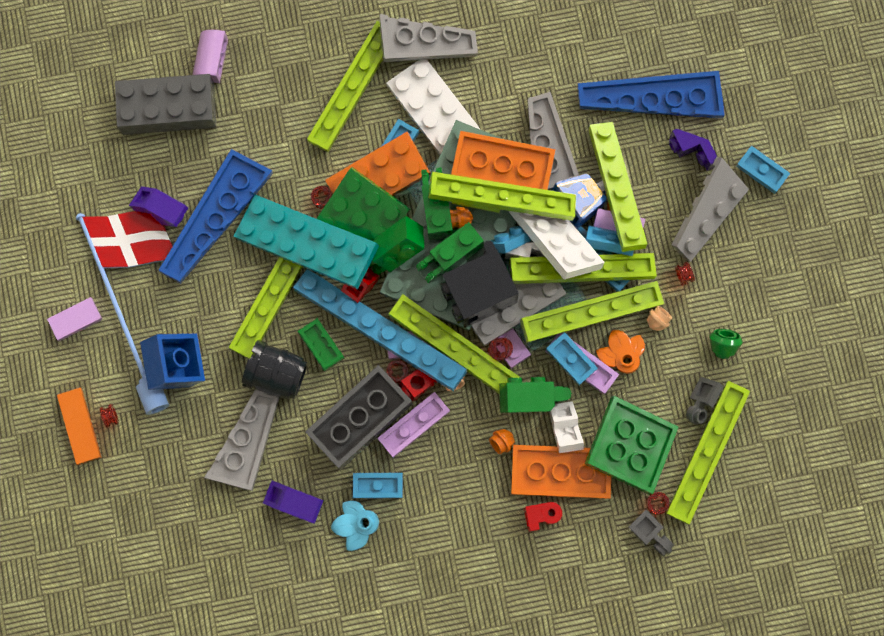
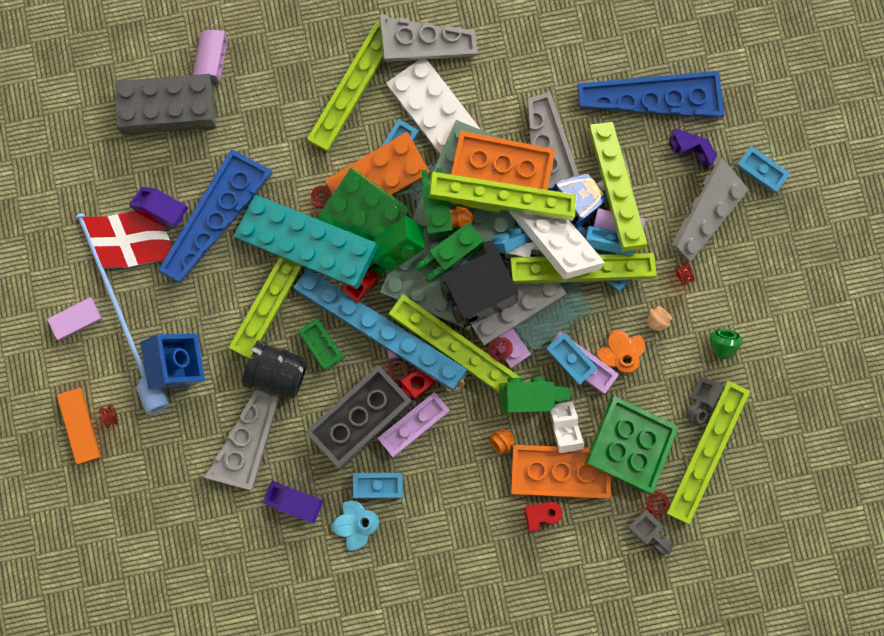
lime plate [520,281,664,343] -> none

